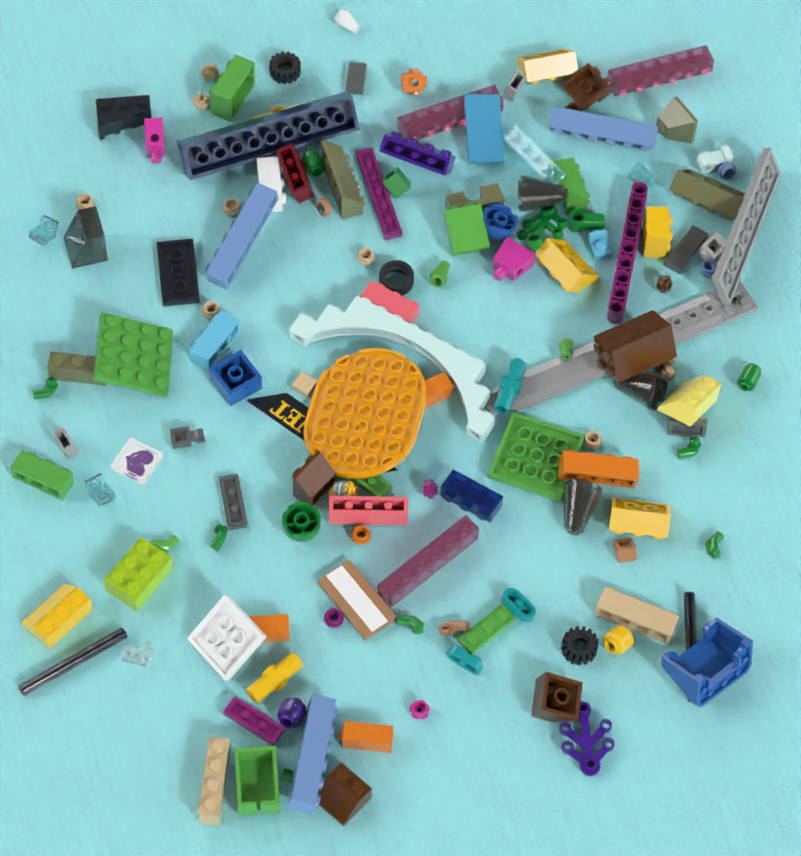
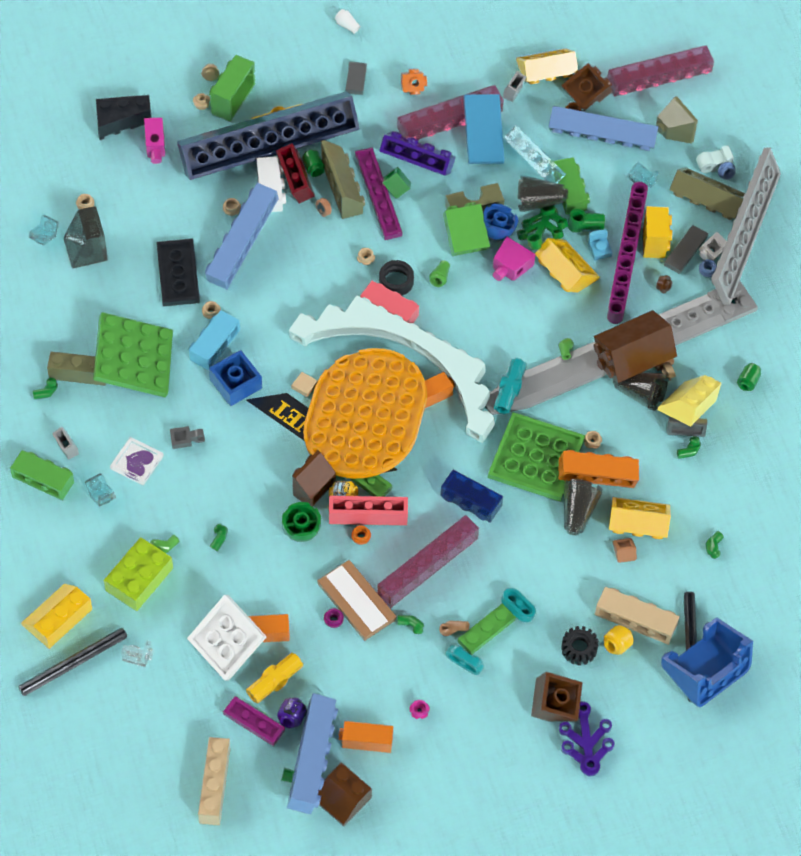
dark grey tile [219,474,248,531] -> none
bright green piece [235,746,280,816] -> none
black tyre [269,51,301,85] -> none
magenta plate [423,480,438,499] -> none

